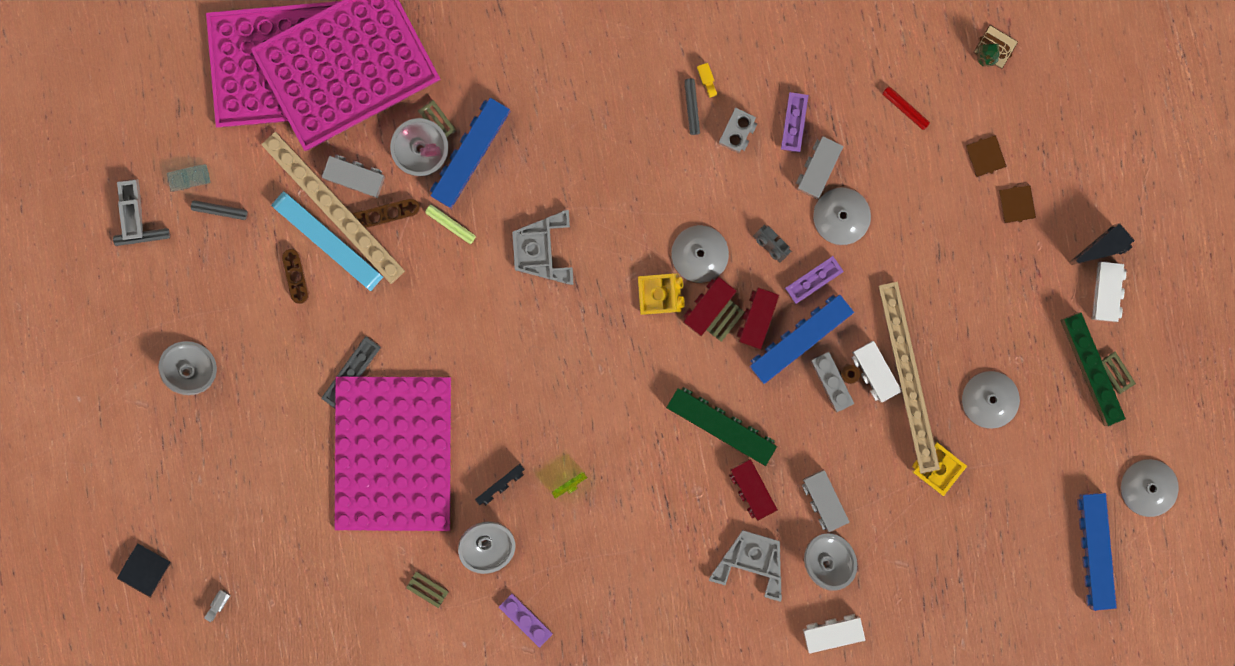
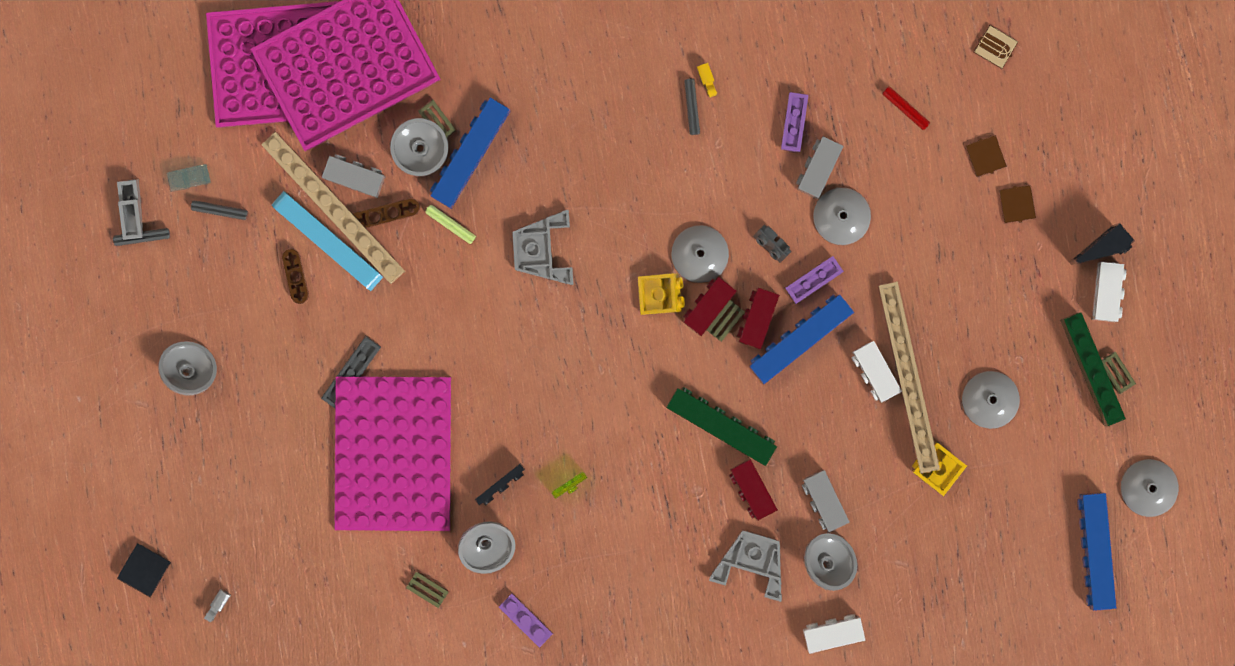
clear pink plate [420,144,442,157] -> none
light grey brick [718,108,758,154] -> none
light grey brick [810,352,854,412] -> none
reddish brown brick [840,365,860,384] -> none
dark green rock [977,44,999,67] -> none

